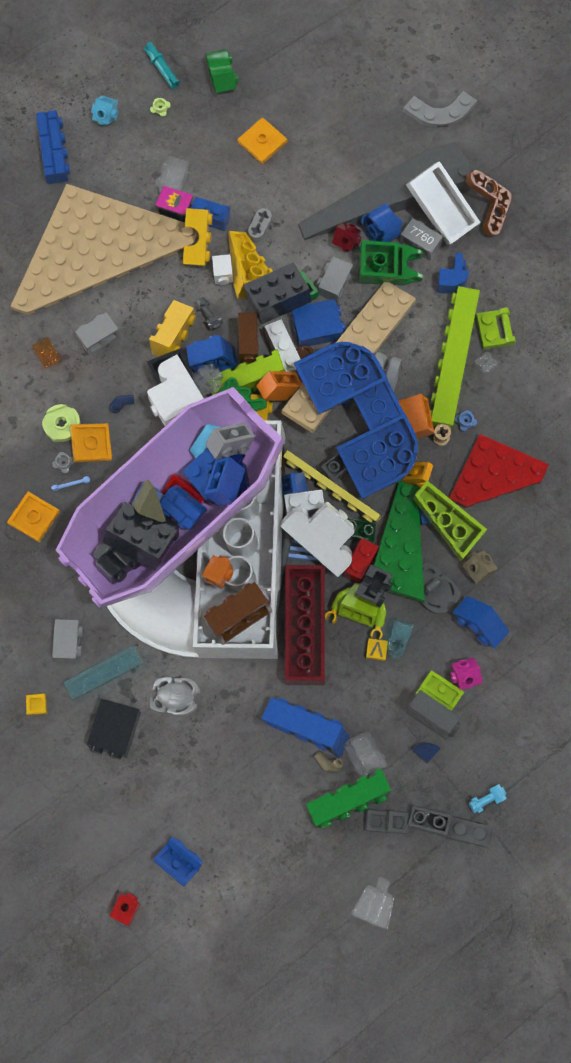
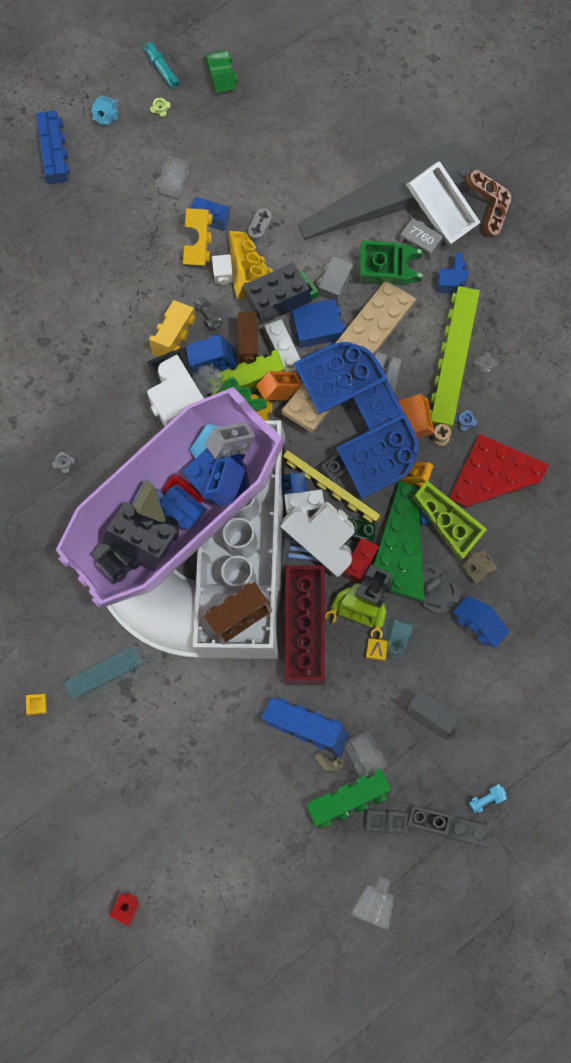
light orange plate [7,491,60,543] -> none
tan plate [10,184,199,315] -> none
clear orange bracket [32,337,62,368] -> none
yellowish green plate [42,404,81,442] -> none
light blue hinge [51,476,90,491] -> none
light grey brick [52,619,84,663] -> none
light orange plate [70,423,112,463] -> none
light grey brick [75,312,120,356] -> none
black brick [87,699,141,760] -> none
dark blue arm [109,395,134,413] -> none
light grey shield [149,677,200,716] -> none
blue bracket [153,837,203,887] -> none
piece [155,186,193,223] -> none
orange brick [202,555,234,589] -> none
light orange plate [237,117,287,165] -> none
reddish brown tile [296,345,314,359] -> none
dark red brick [331,222,362,251] -> none
blue brick [361,203,403,242] -> none
light grey plate [403,91,477,128] -> none
dark blue tile [412,743,441,763] -> none
lime plate [415,670,464,711] -> none
dark pink brick [450,657,483,690] -> none
lime plate [476,308,516,350] -> none

